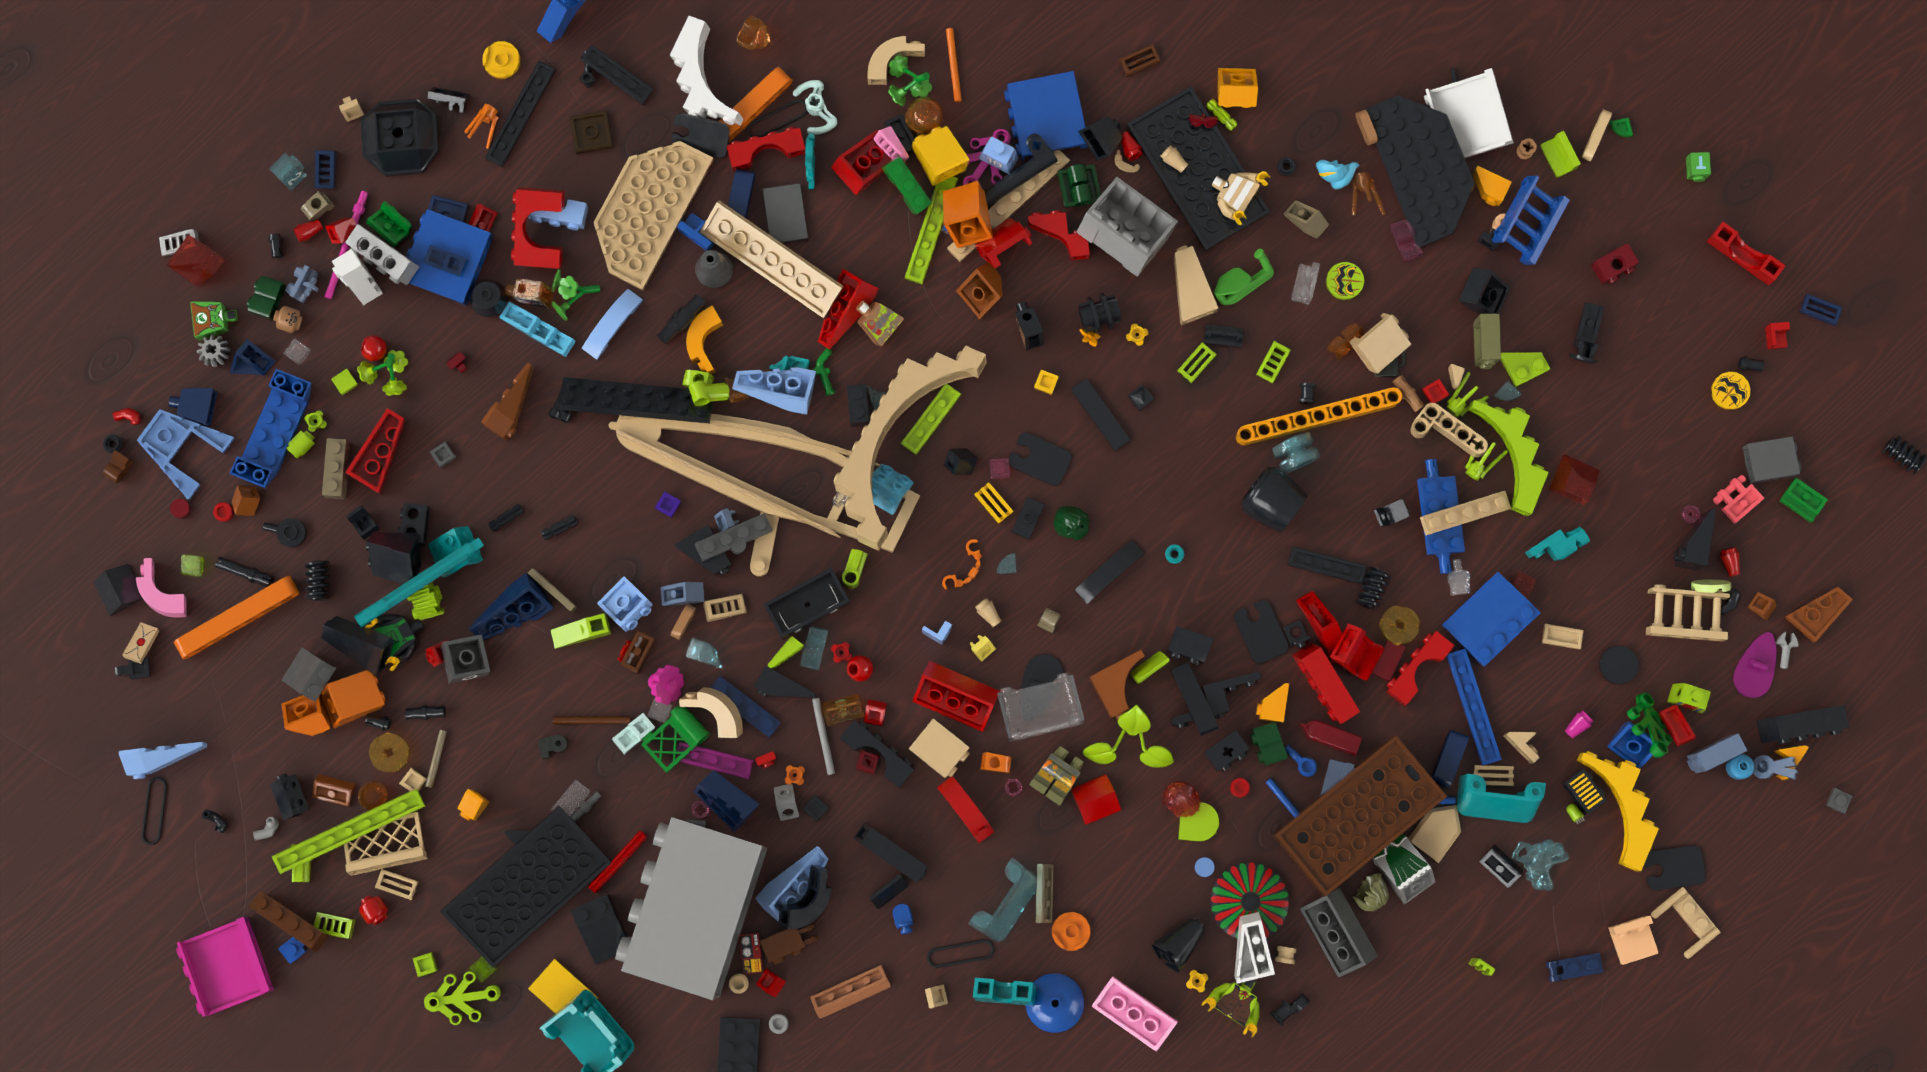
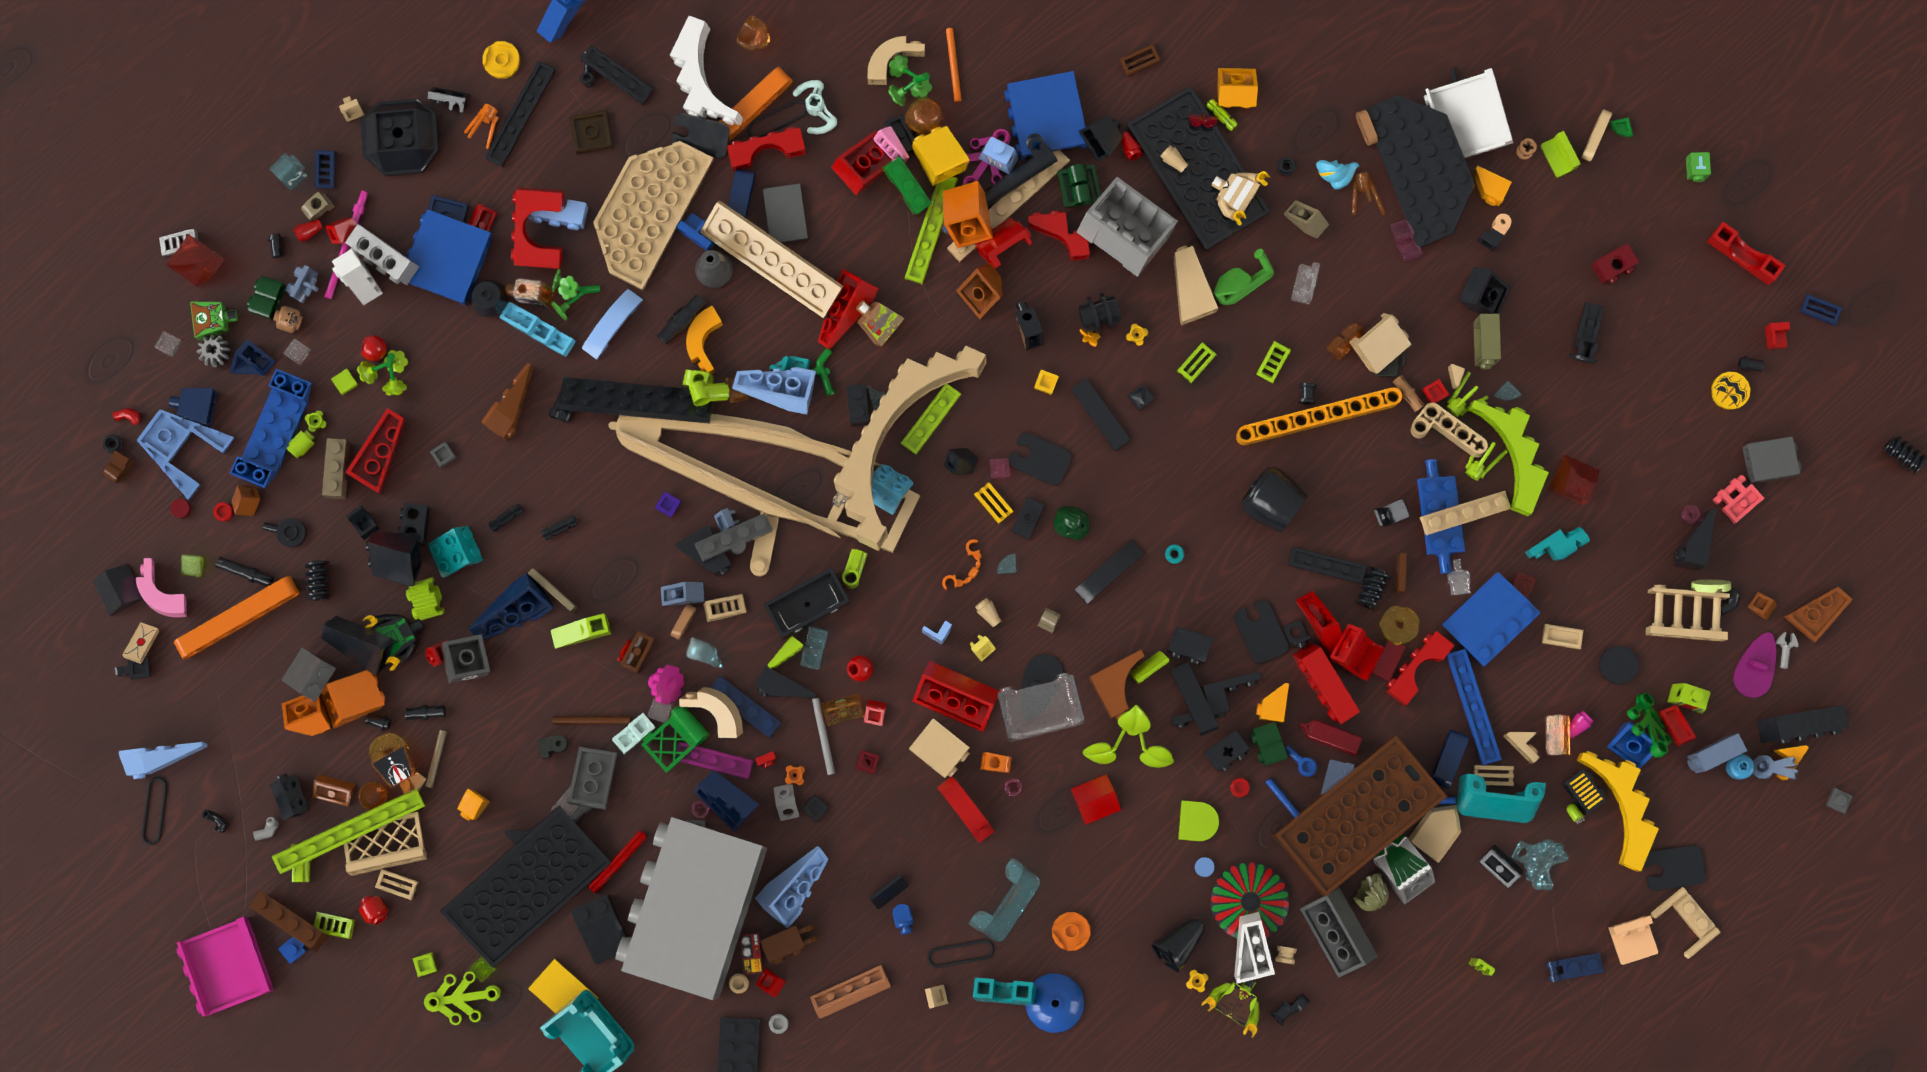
teal piece [354,538,484,628] -> none
green bracket [366,201,412,247] -> none
dark blue slope [423,245,466,277] -> none
dark red tile [445,351,467,373] -> none
light blue plate [597,577,653,632] -> none
black arch [778,865,832,929] -> none
teal tile [805,133,815,189] -> none
red plate [831,642,852,663] -> none
black arch [840,720,914,789] -> none
black slope [853,823,928,883] -> none
olive hips [1029,746,1084,806] -> none
dark tan tile [1036,864,1054,923] -> none
bright pink slope [1092,976,1178,1051] -> none
tan piece [1115,150,1140,173] -> none
clear red hair [1162,780,1201,817] -> none
black hinge [1203,324,1244,347] -> none
clear light blue wheel [1272,432,1321,473] -> none
lime tile [1326,262,1364,300] -> none
blue fence [1492,175,1570,265] -> none
lime wing [1501,352,1550,387] -> none
red cone [1720,547,1741,576] -> none
green plate [1779,478,1828,523] -> none
none -> clear tile [154,331,182,357]
none -> torso [371,745,417,794]
none -> dark grey tile [567,747,618,810]
none -> reddish brown tile [1395,553,1408,594]
none -> clear orange panel [1546,715,1570,755]

